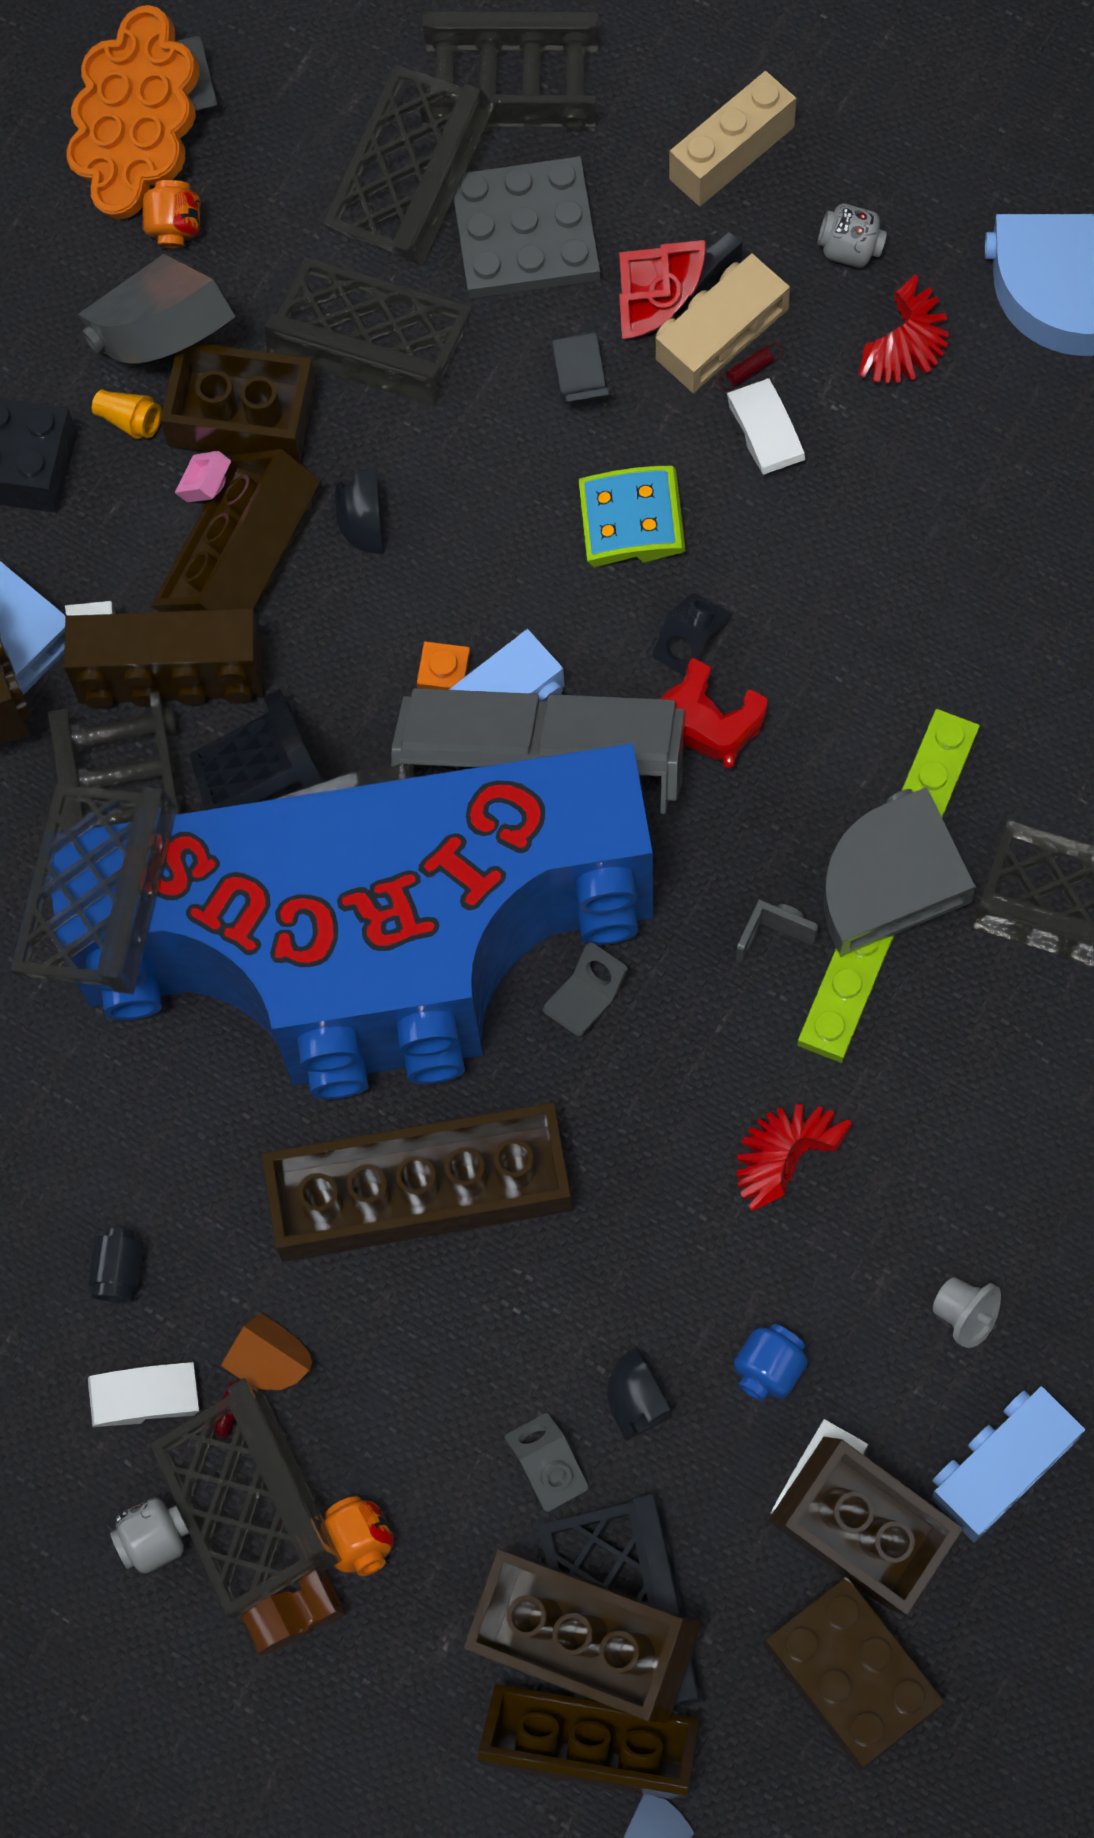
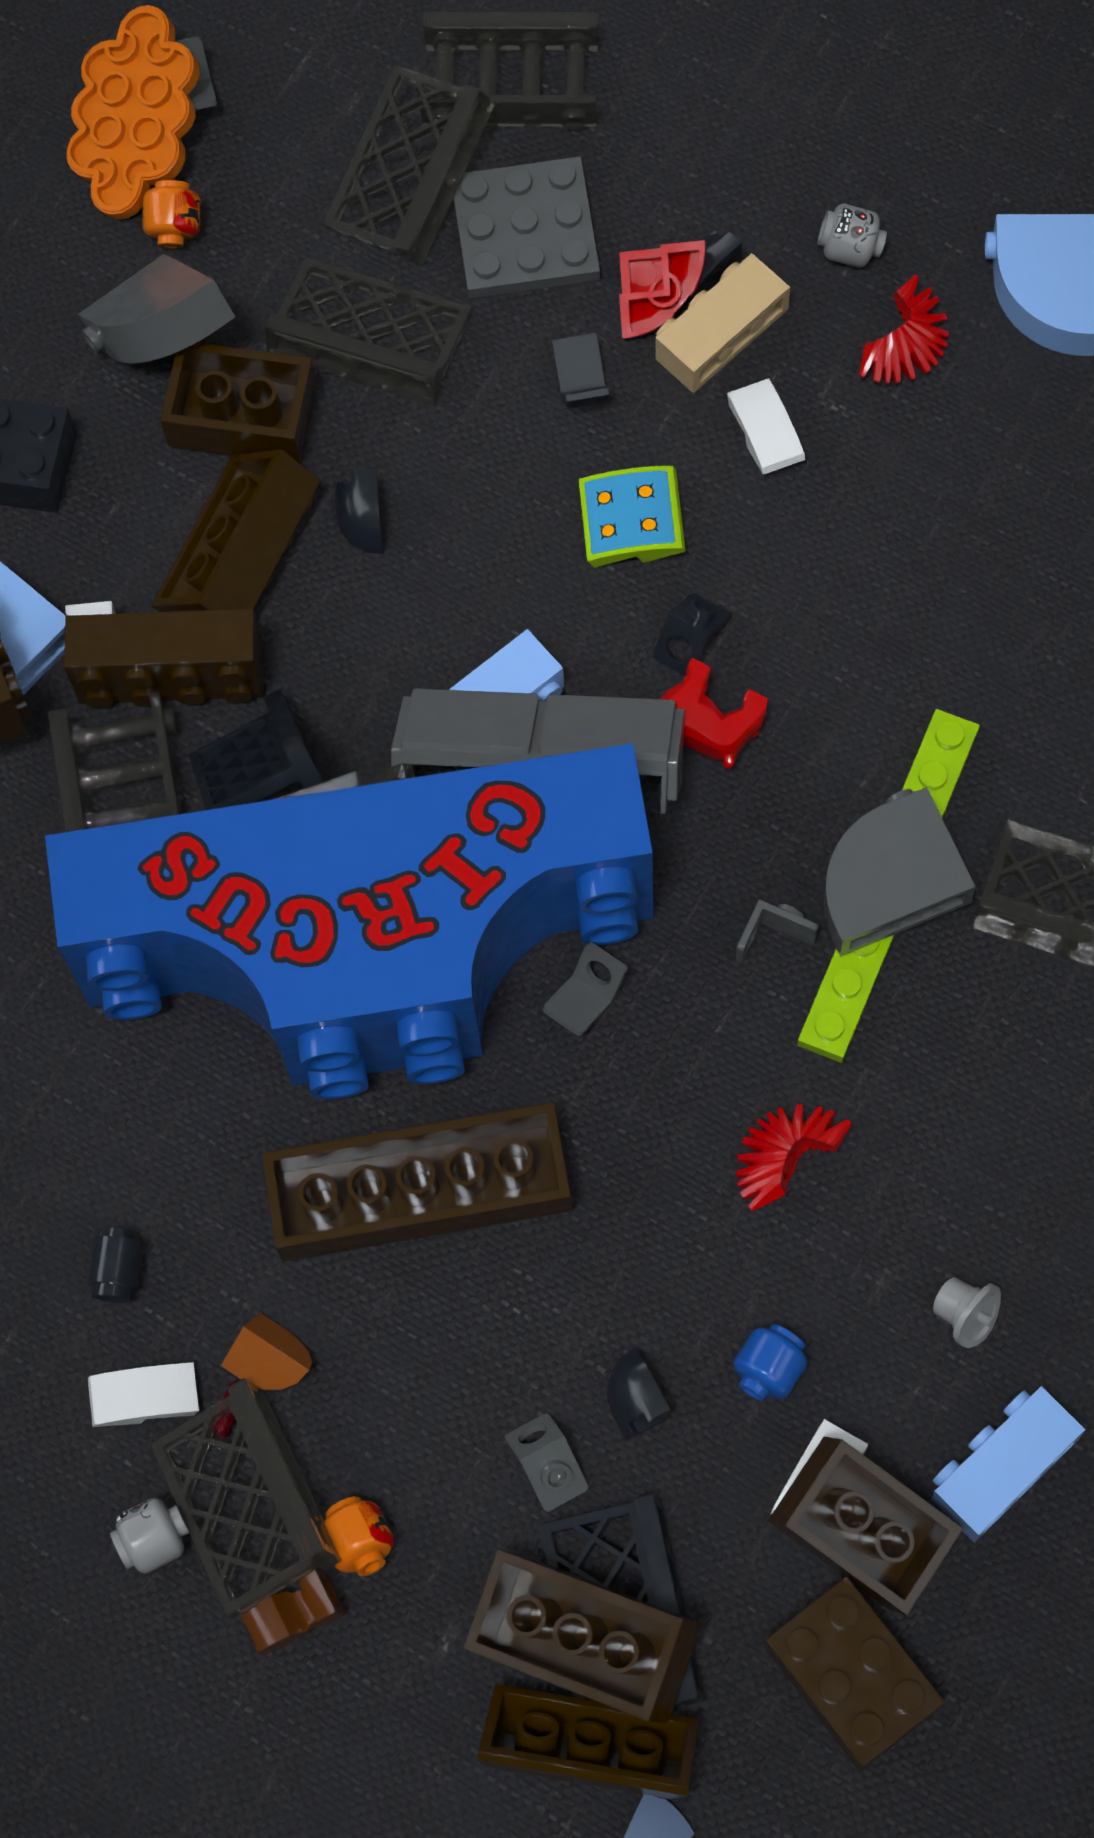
clear smoke fence [10,784,177,994] -> none
light orange cone [92,389,162,439] -> none
bright pink plate [175,451,231,503] -> none
orange plate [417,641,471,690] -> none
tan brick [669,71,796,207] -> none
dark red piece [718,342,782,390] -> none

